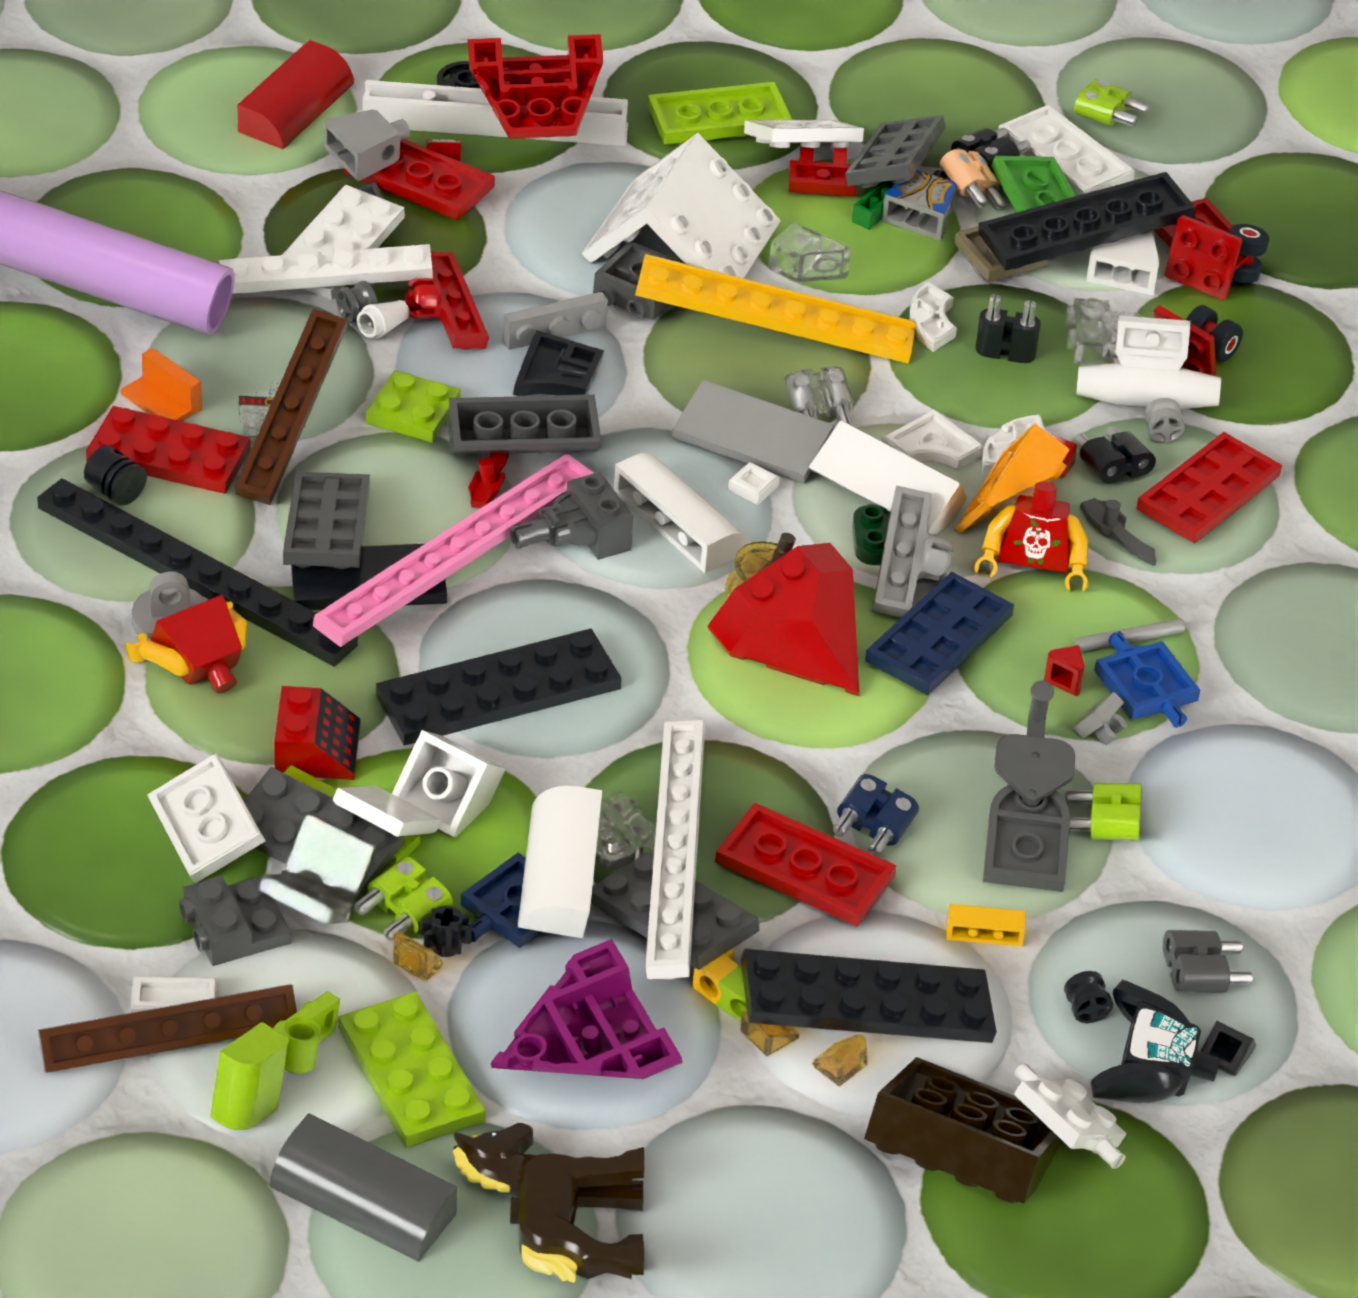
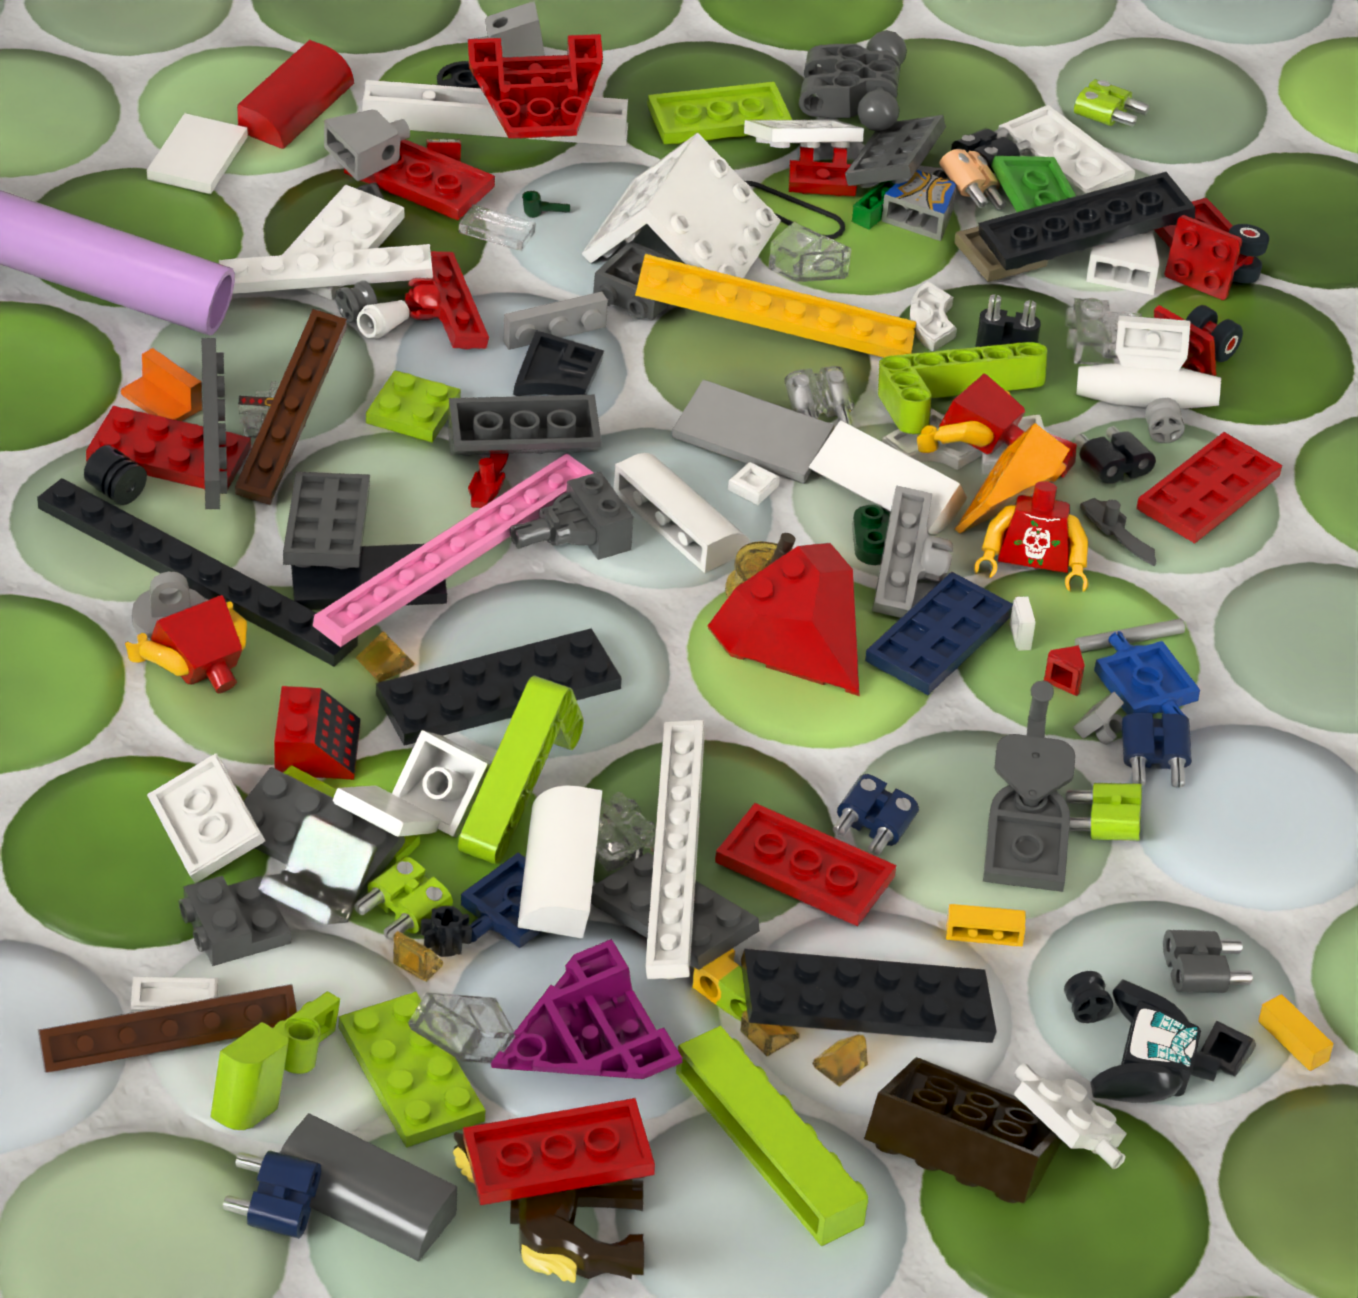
none -> white tile [147,113,248,194]
none -> dark grey plate [201,338,228,509]
none -> dark blue piece [223,1150,321,1239]
none -> clear yellow slope [356,631,415,682]
none -> clear slope [408,992,515,1063]
none -> lime beam [458,676,584,865]
none -> clear tile [459,204,536,251]
none -> red plate [463,1098,655,1205]
none -> light grey torso [473,1,545,57]
none -> dark green hand [522,191,570,218]
none -> lime brick [676,1026,868,1247]
none -> black piece [744,181,845,240]
none -> dark grey connector [799,30,907,132]
none -> lime beam [878,342,1047,434]
none -> red torso [917,373,1025,454]
none -> white tile [1010,597,1036,651]
none -> dark blue piece [1122,713,1192,788]
none -> yellow piece [1258,994,1334,1071]

